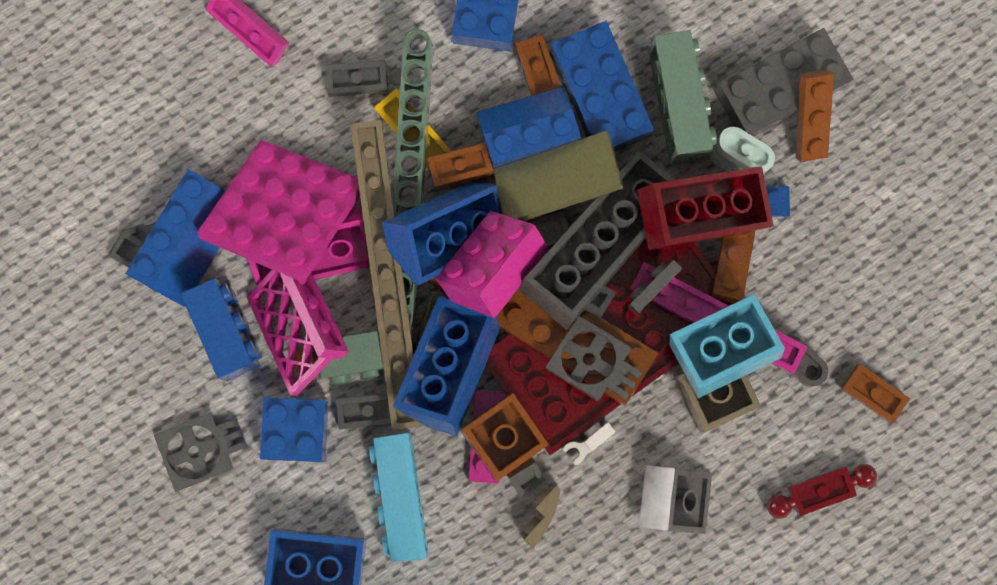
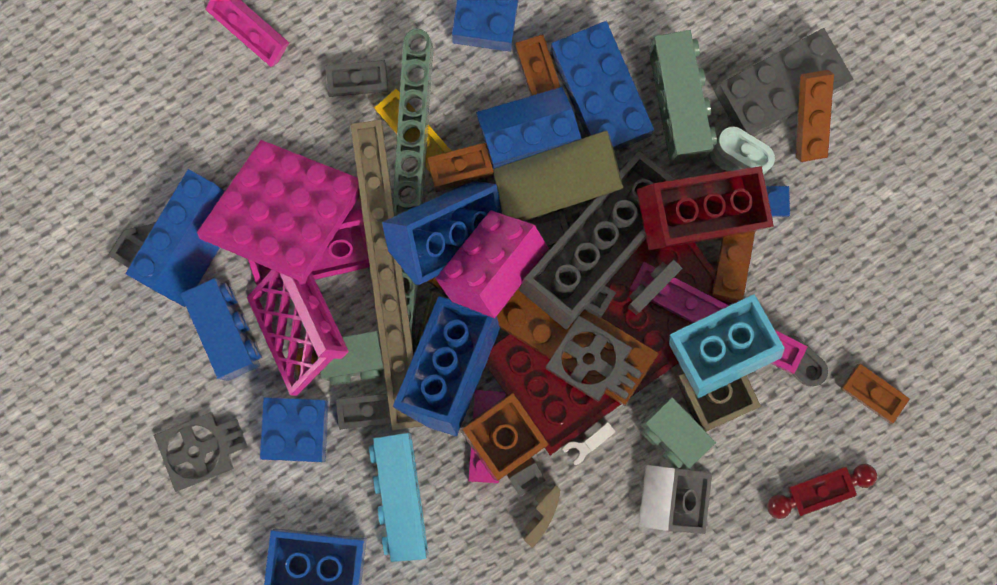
none -> sand green brick [640,397,716,469]

